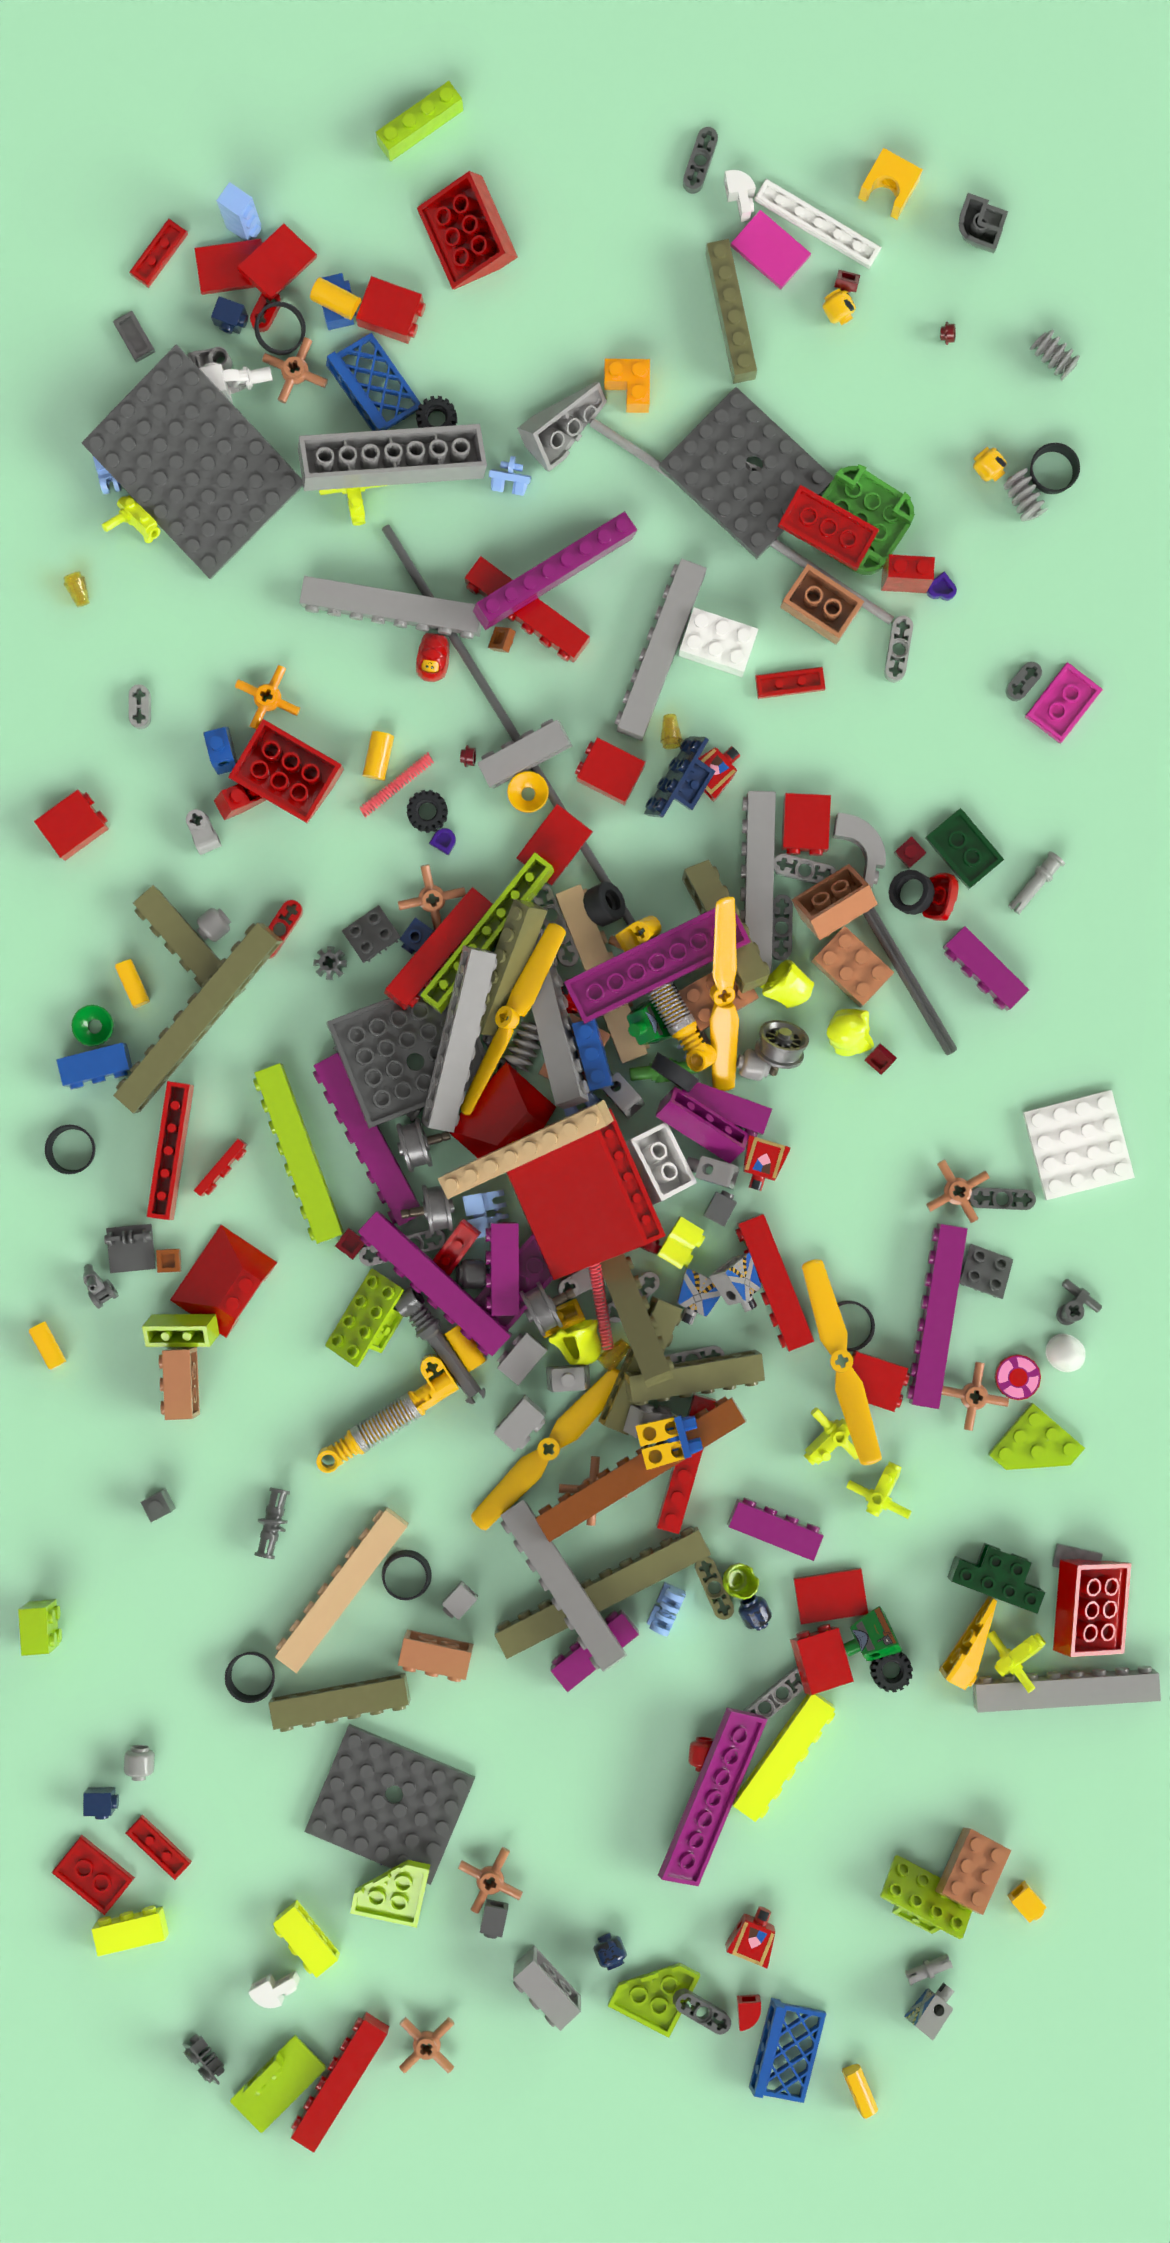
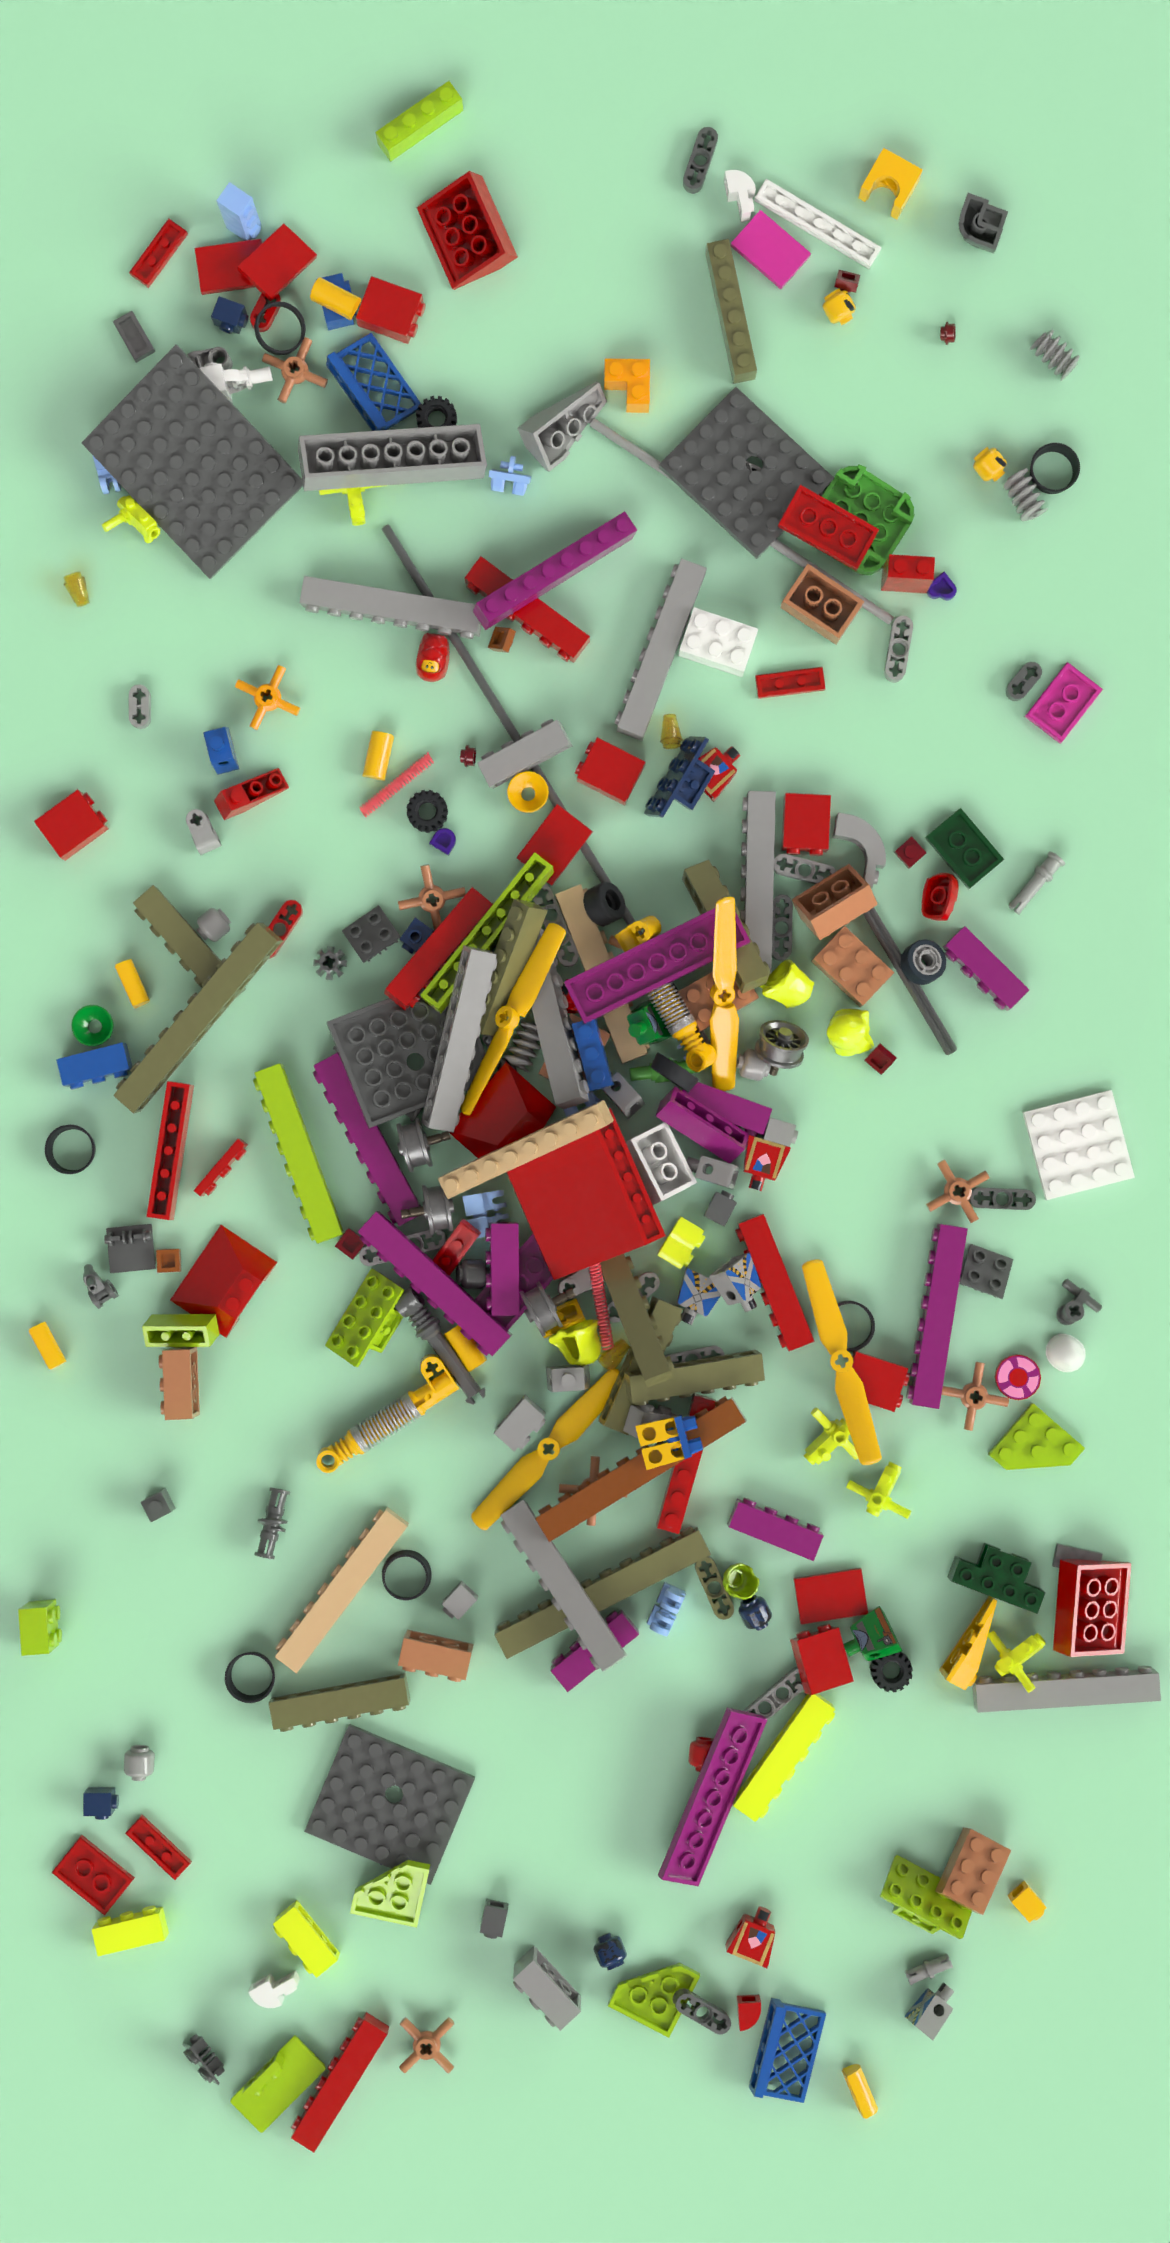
red slope [228,719,344,823] -> none
nougat bar [458,1847,523,1914] -> none
light grey brick [497,1332,548,1385] -> none
dark red plate [640,1240,662,1255] -> none
black tyre [888,869,935,915] -> none
none -> light grey brick [762,1117,798,1147]
none -> wheel [900,939,947,985]

